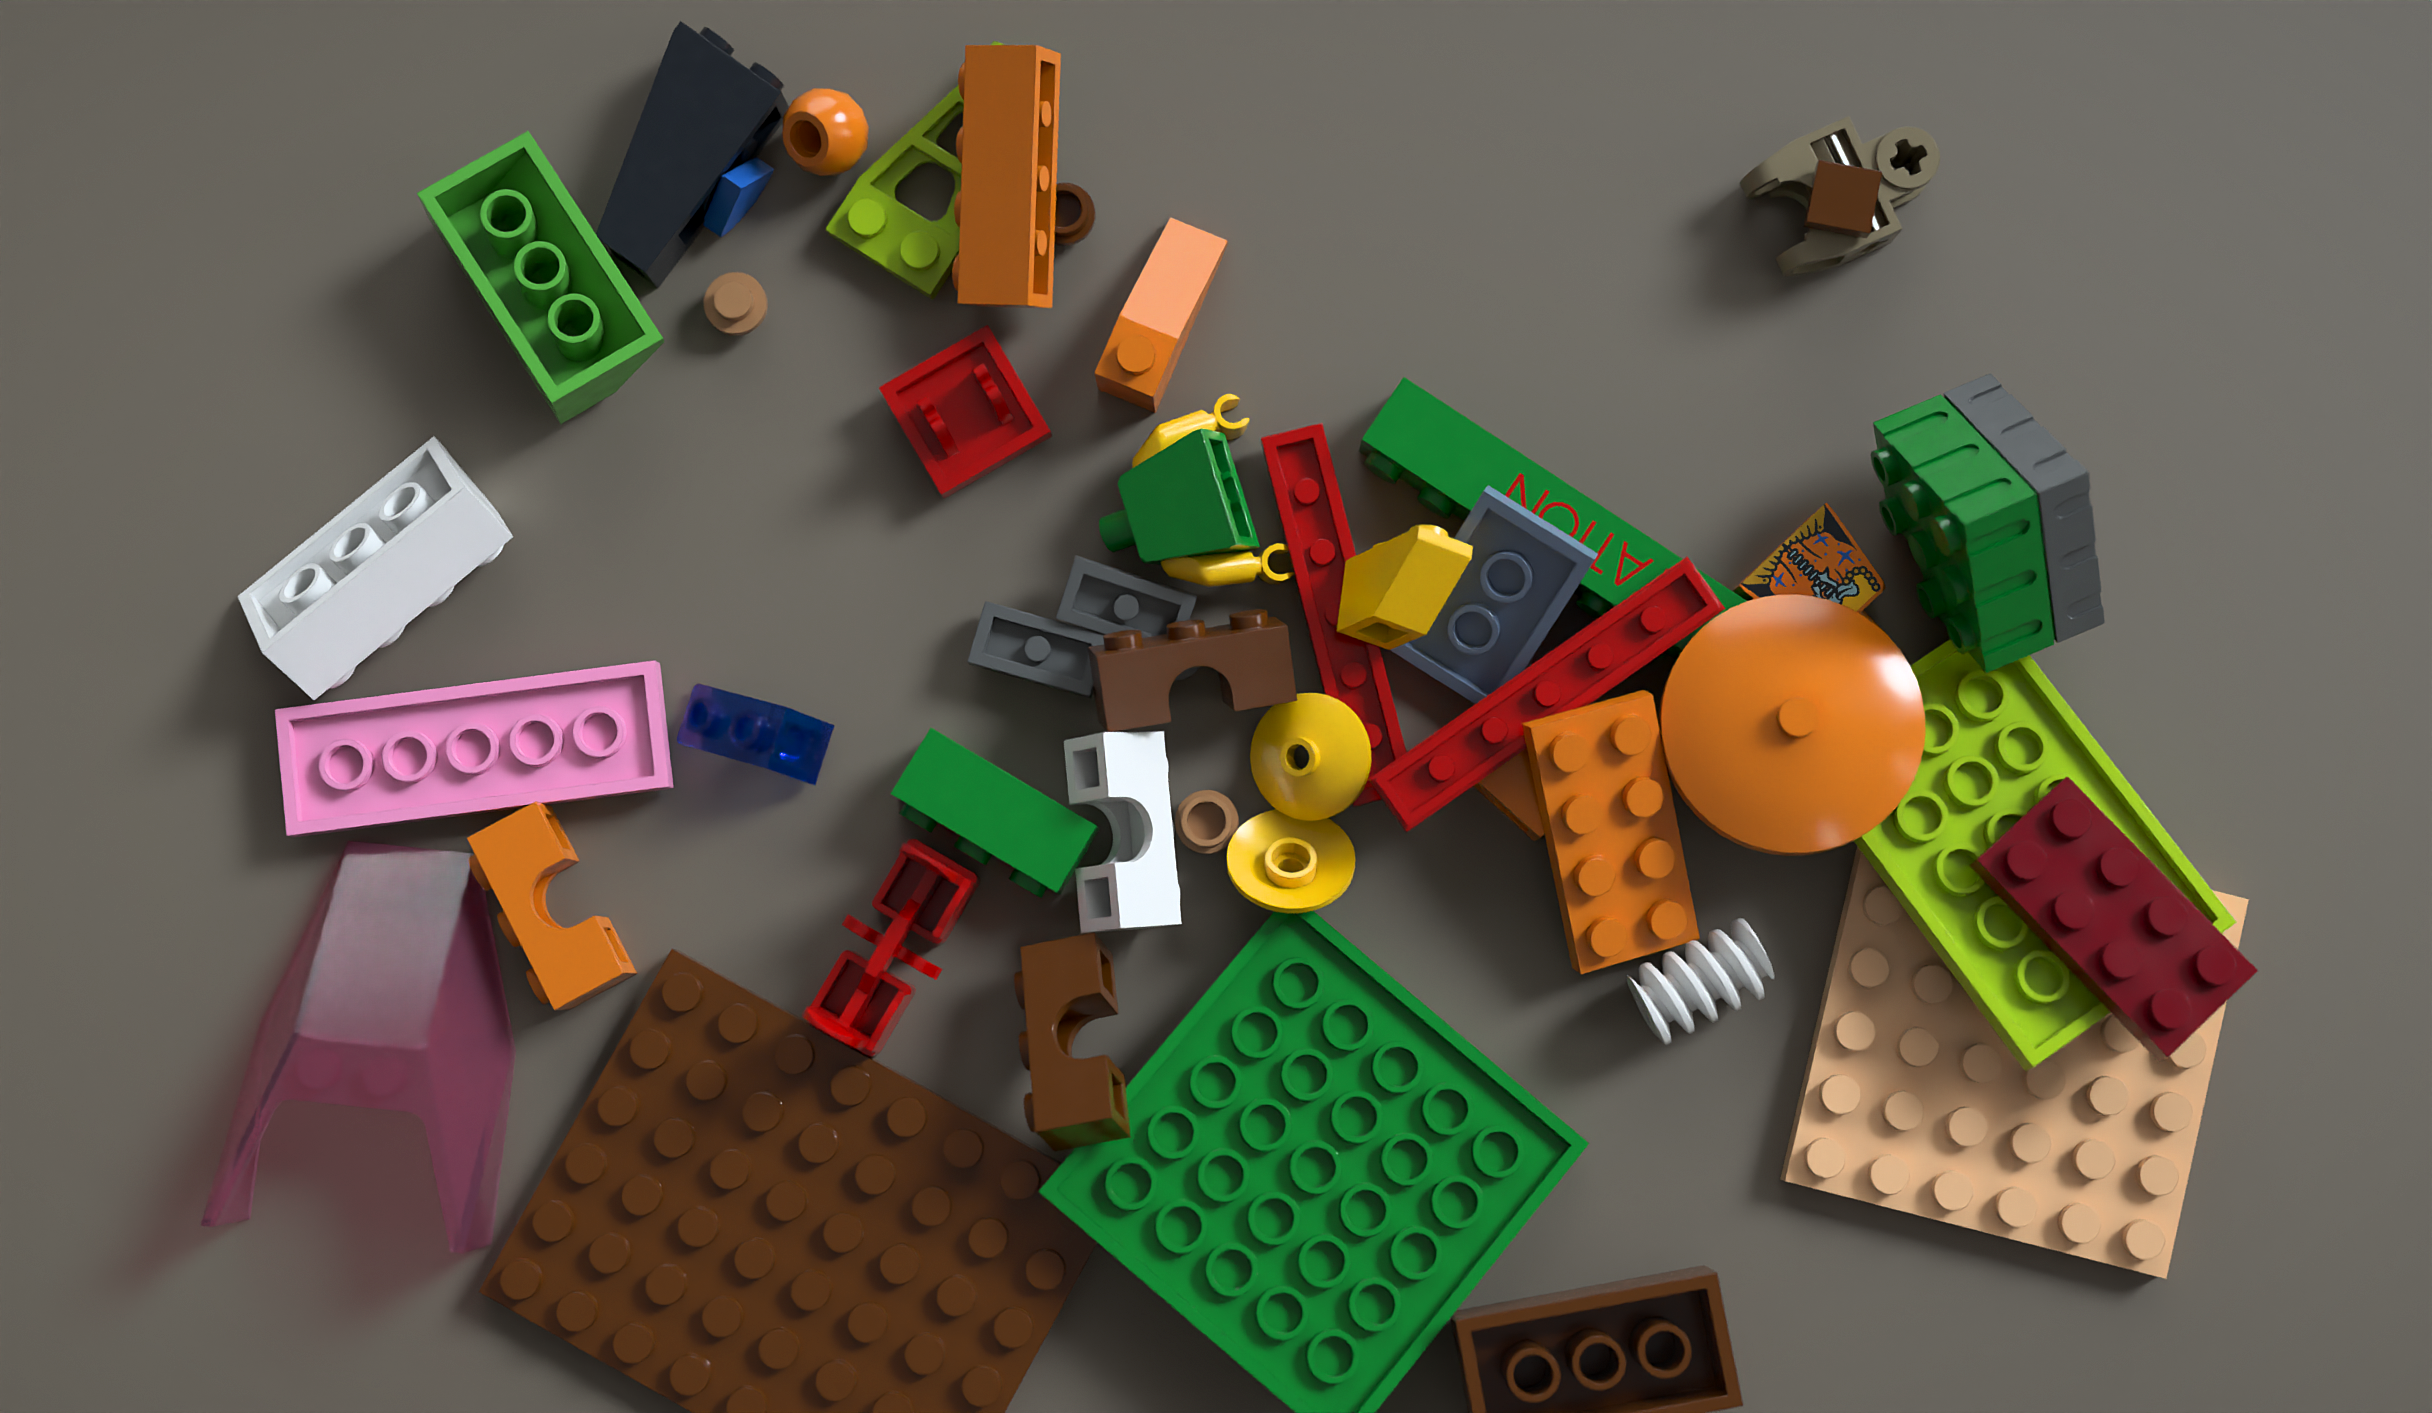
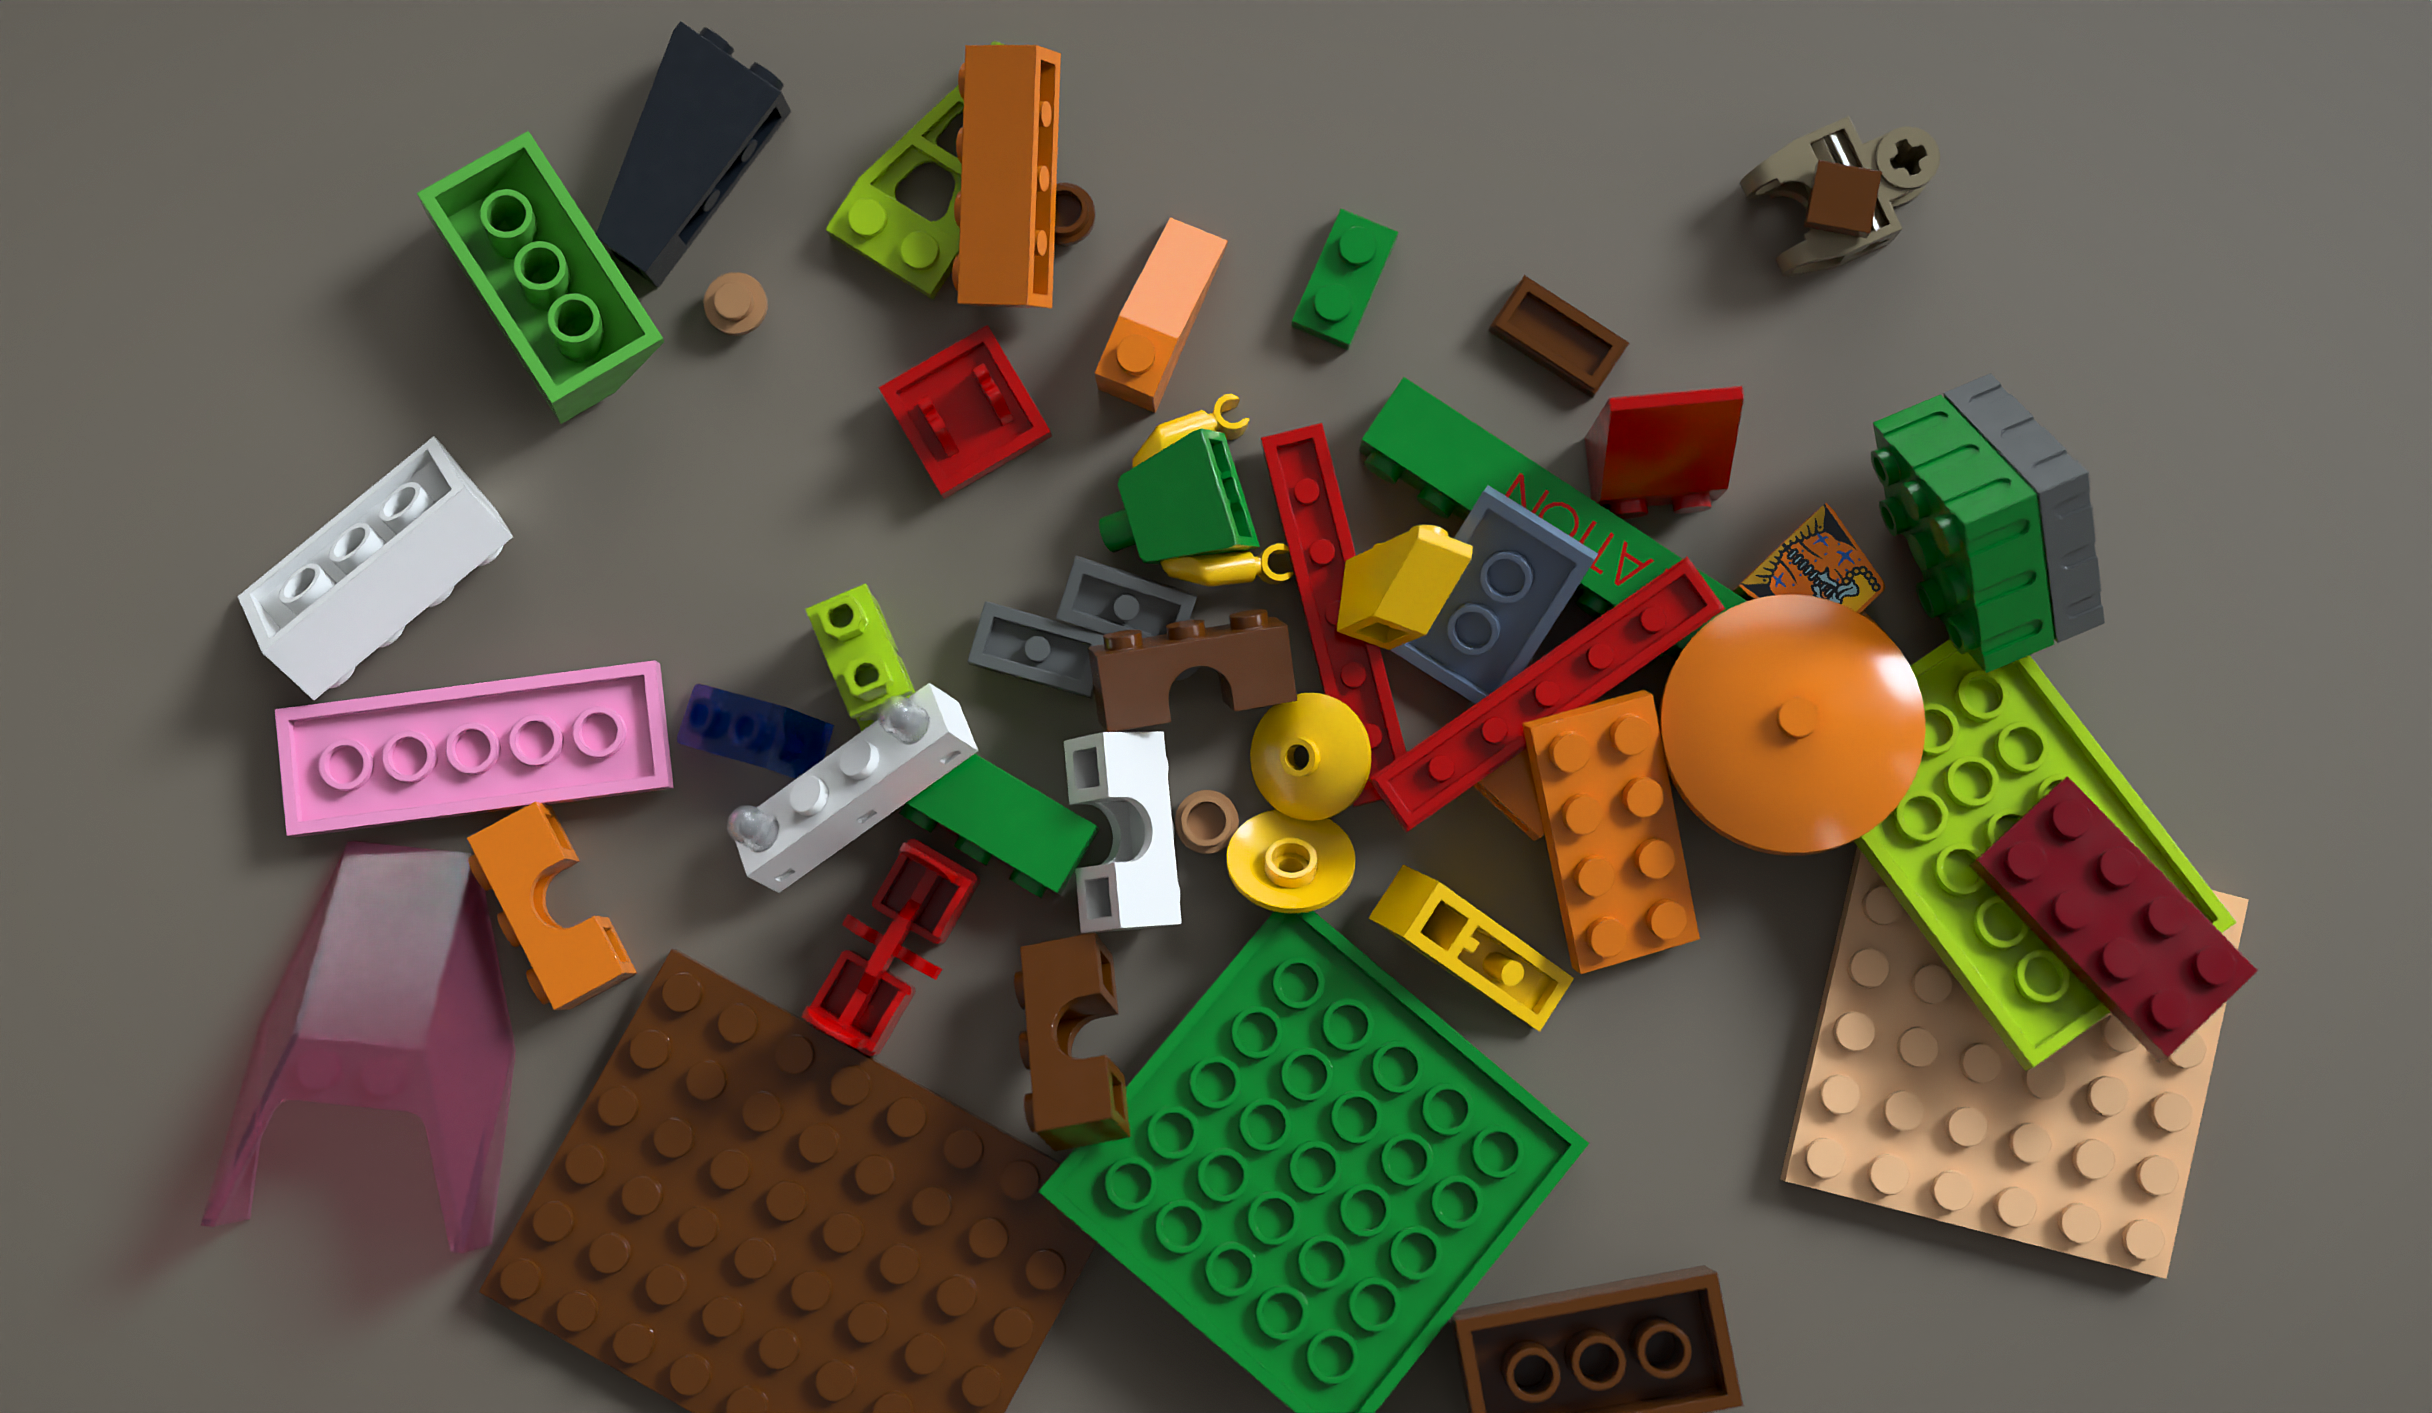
blue tile [703,157,774,237] -> none
orange piece [782,88,869,176] -> none
white piece [1626,918,1774,1045] -> none
none -> white piece [727,683,978,893]
none -> lime hips [805,583,916,731]
none -> green plate [1291,208,1398,351]
none -> yellow slope [1369,864,1574,1032]
none -> reddish brown tile [1488,275,1629,399]
none -> red slope [1585,386,1744,519]

